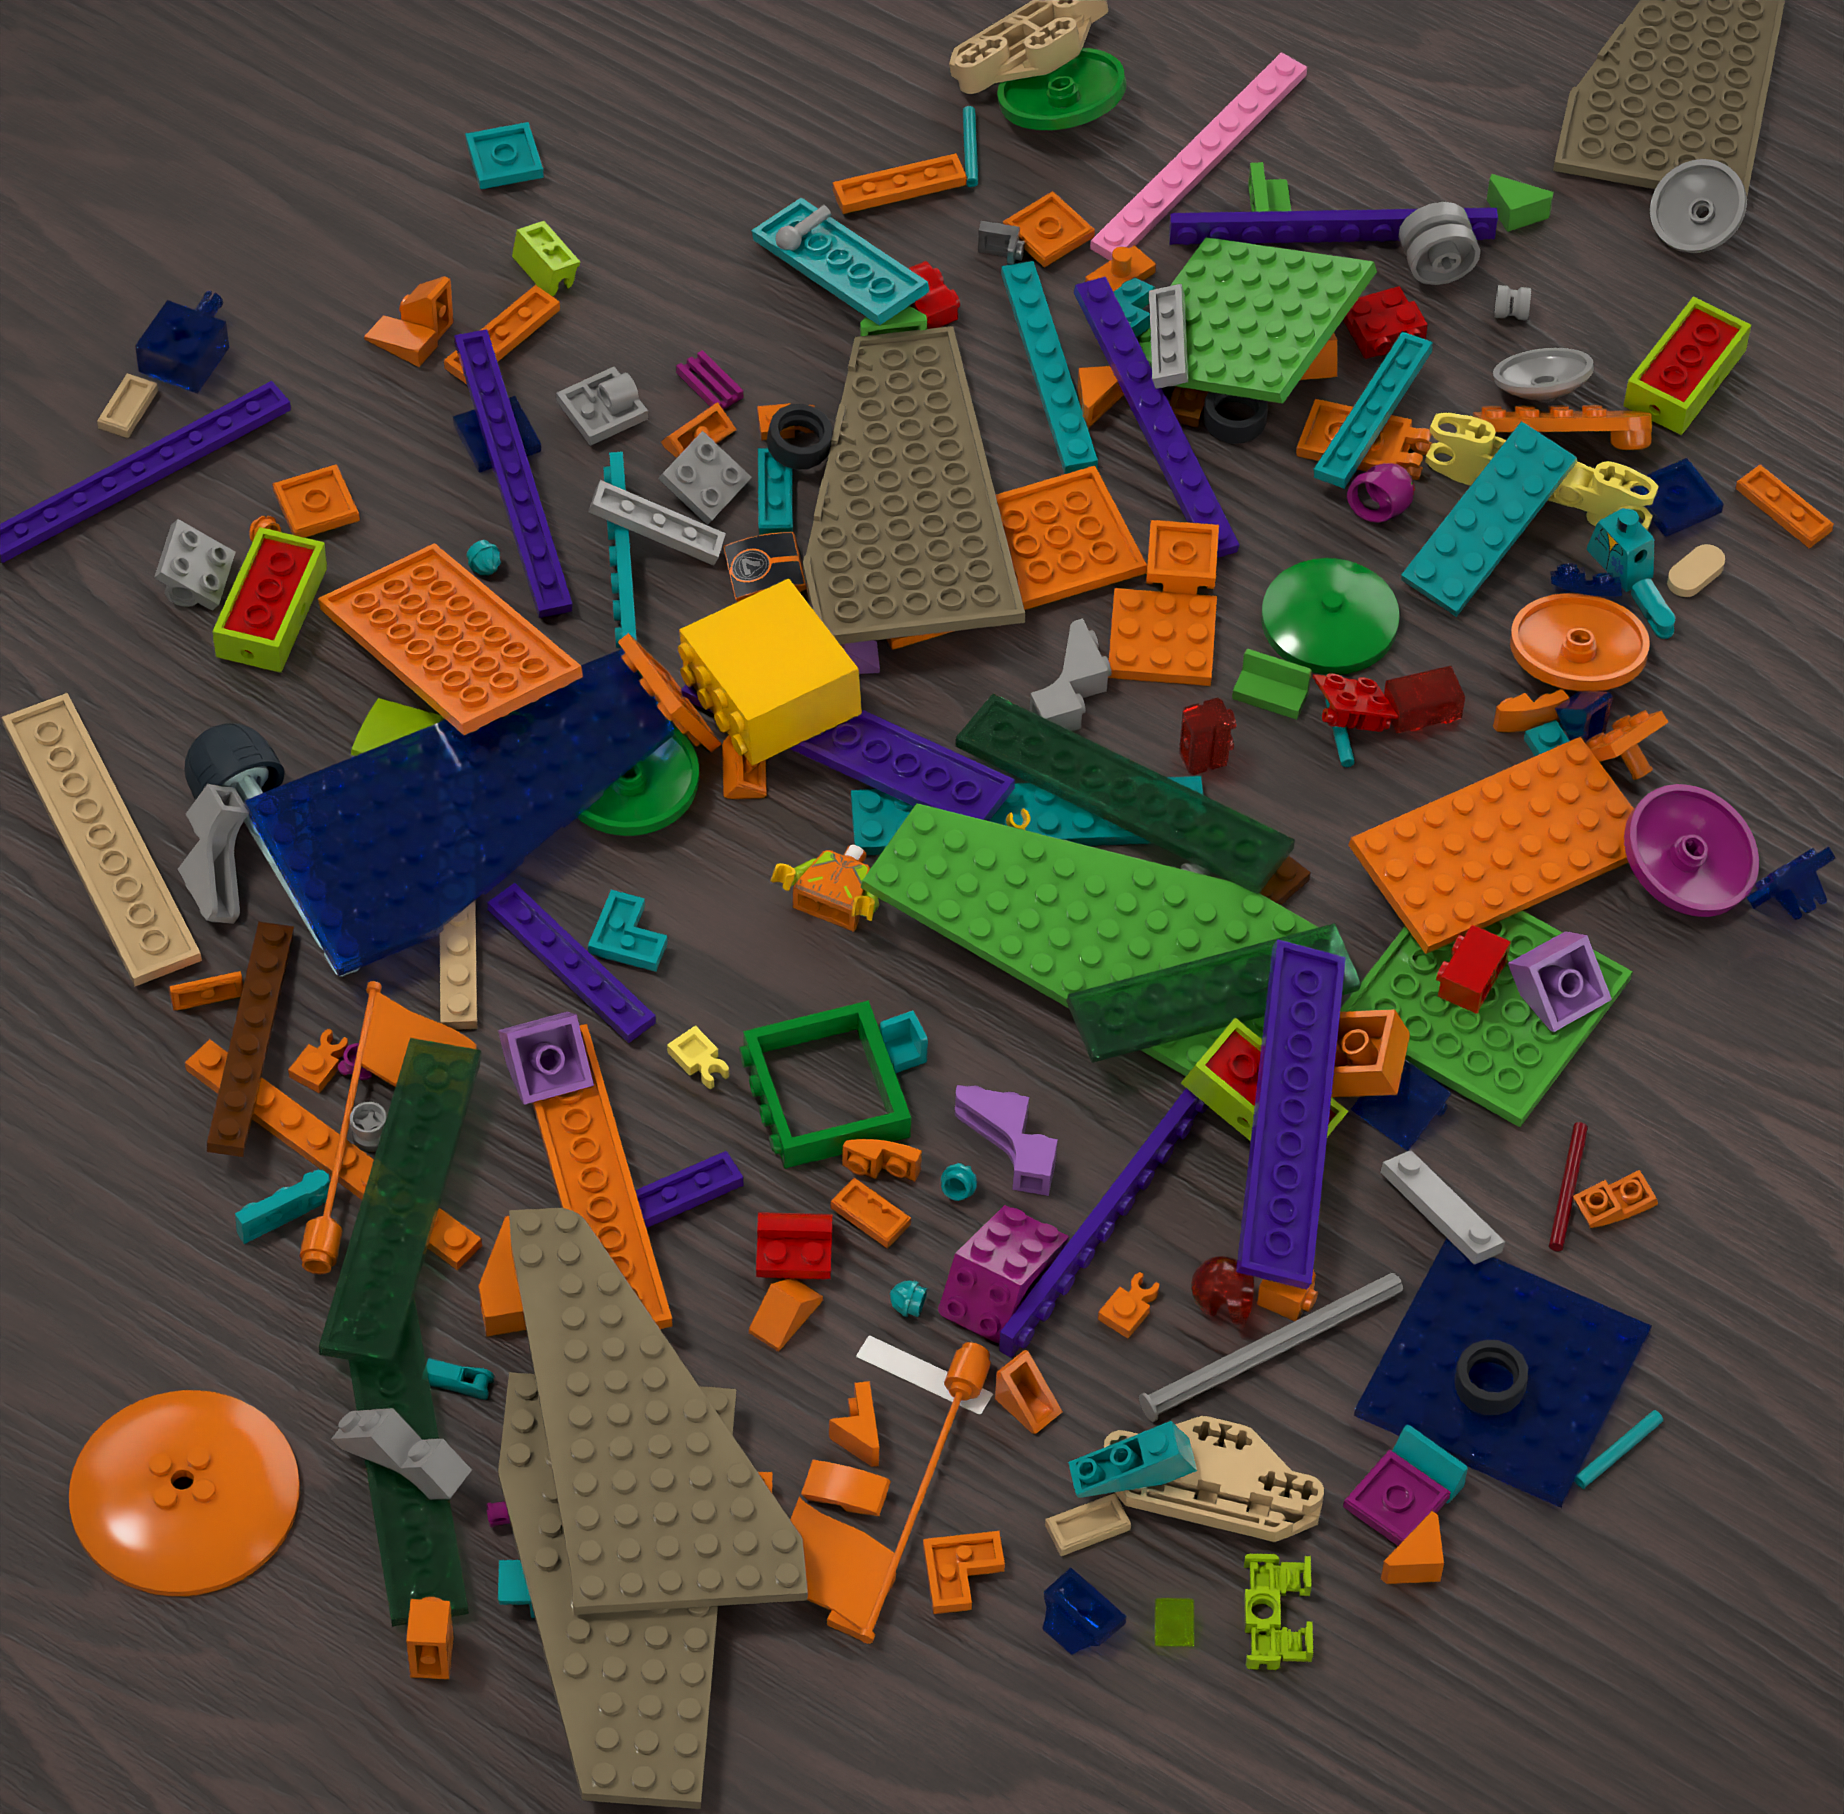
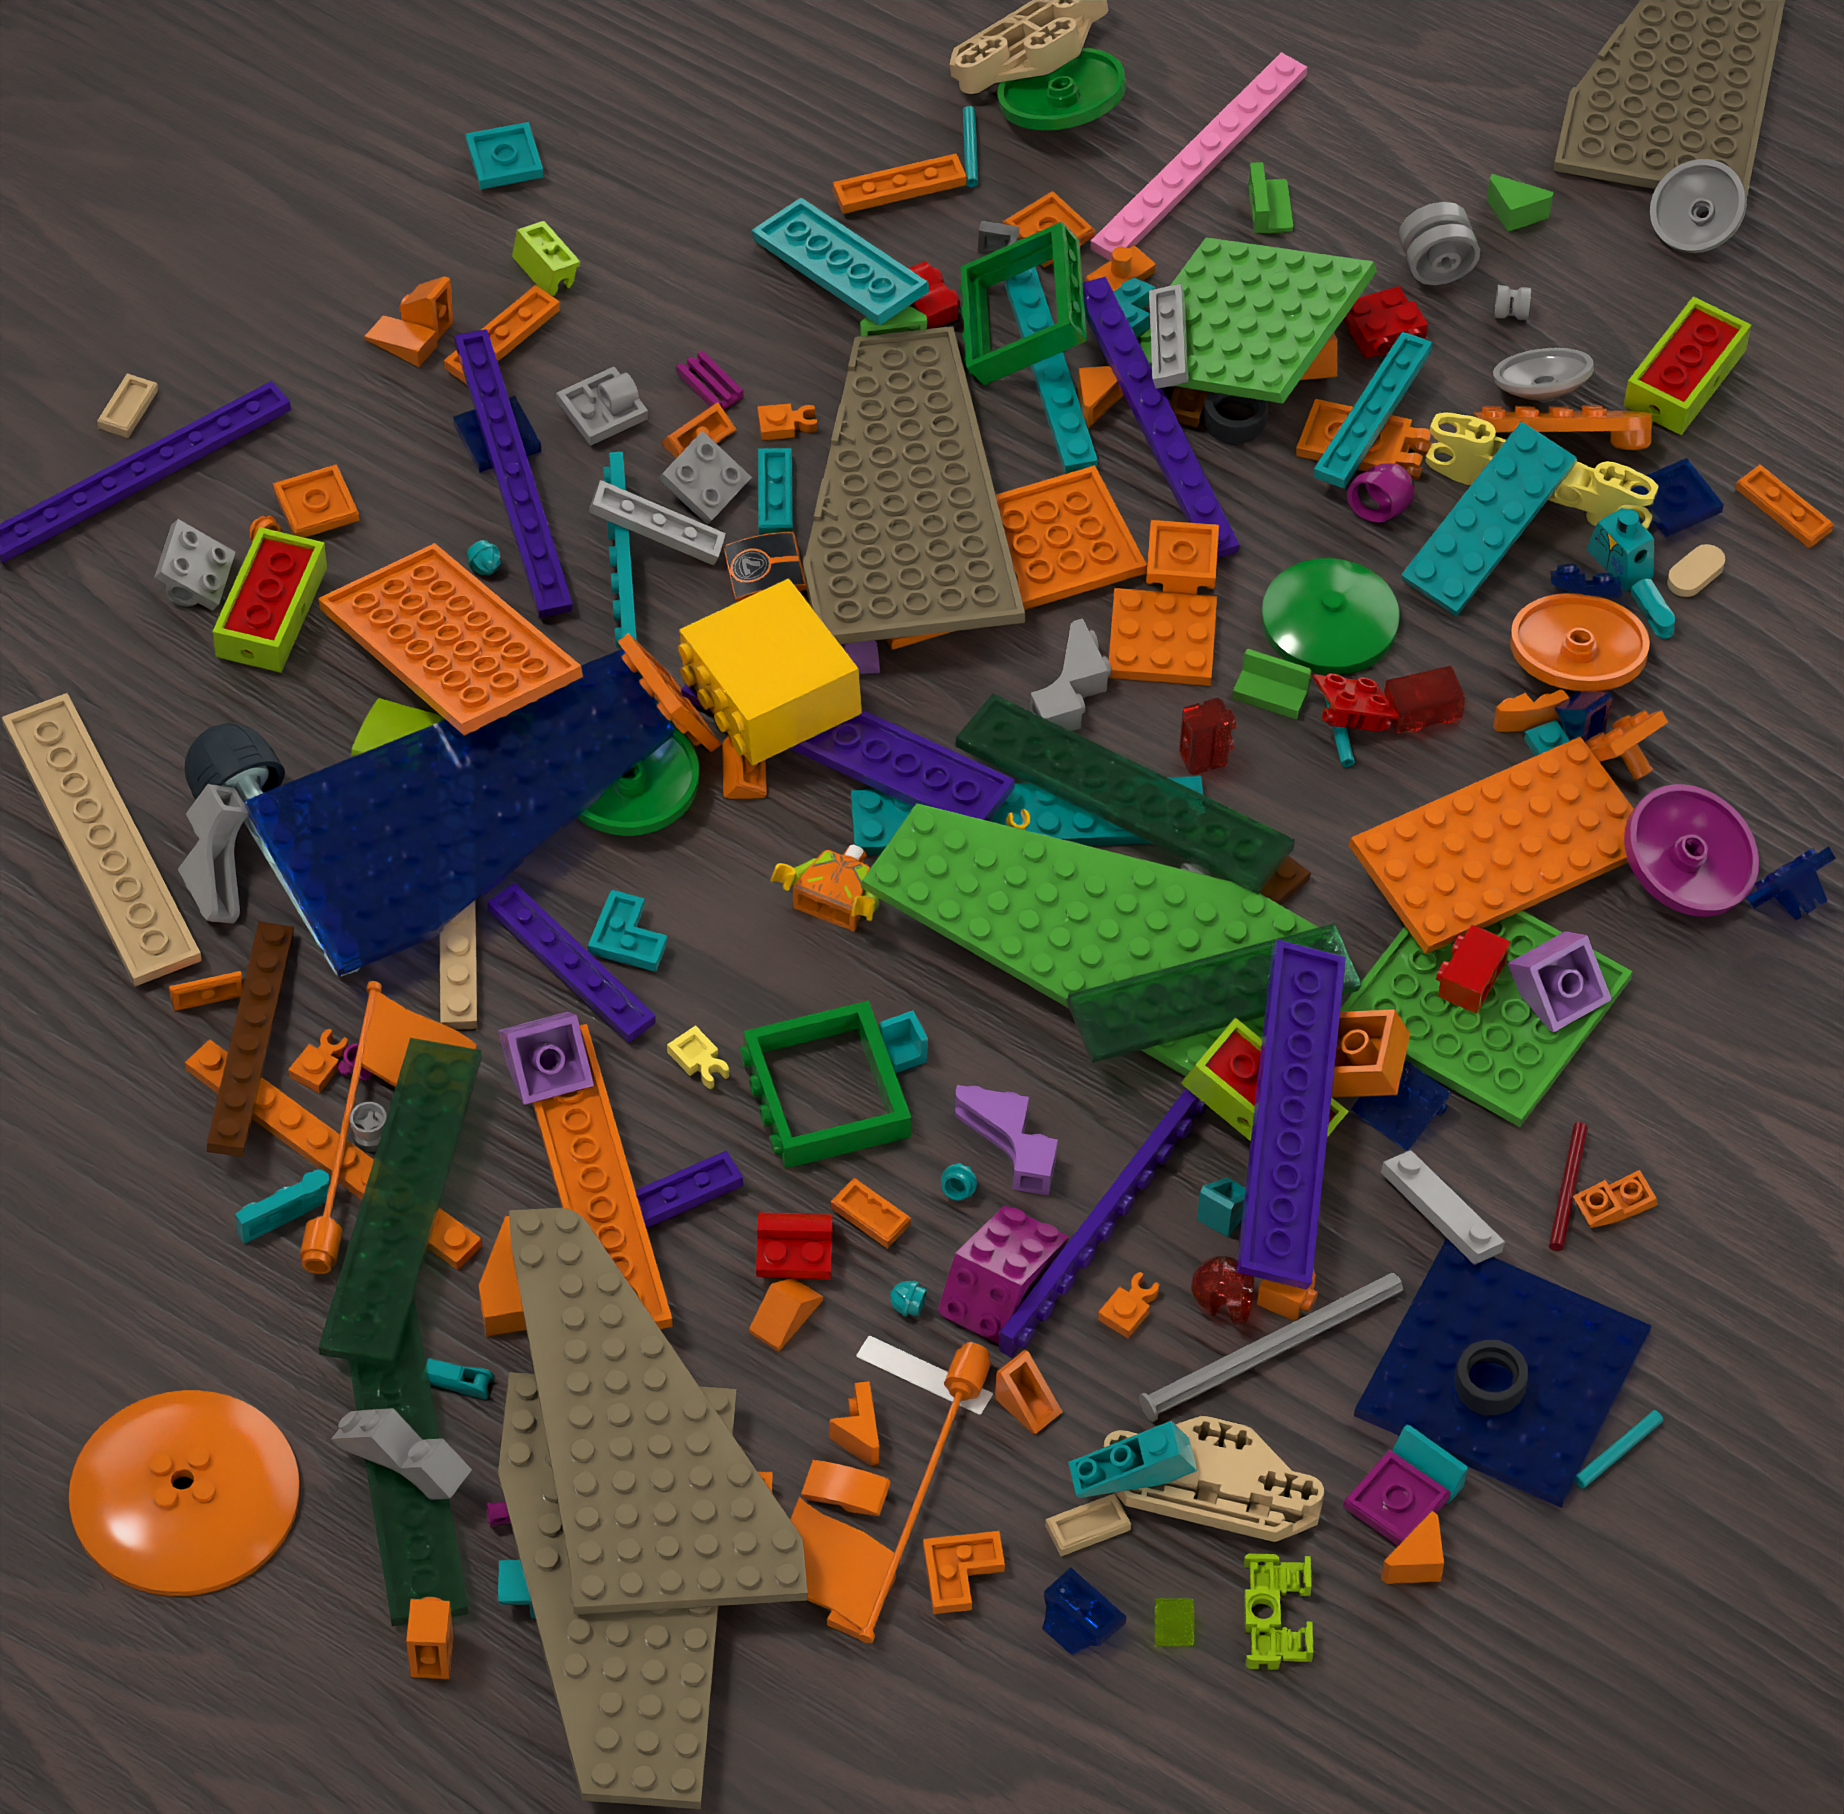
clear blue brick [135,291,229,394] -> none
black tyre [767,404,833,470] -> none
light grey bar [775,205,832,251] -> none
orange slope [842,1139,922,1181] -> none
dark purple plate [1169,208,1498,245] -> none
none -> green window [959,222,1087,386]
none -> teal slope [1197,1177,1246,1238]

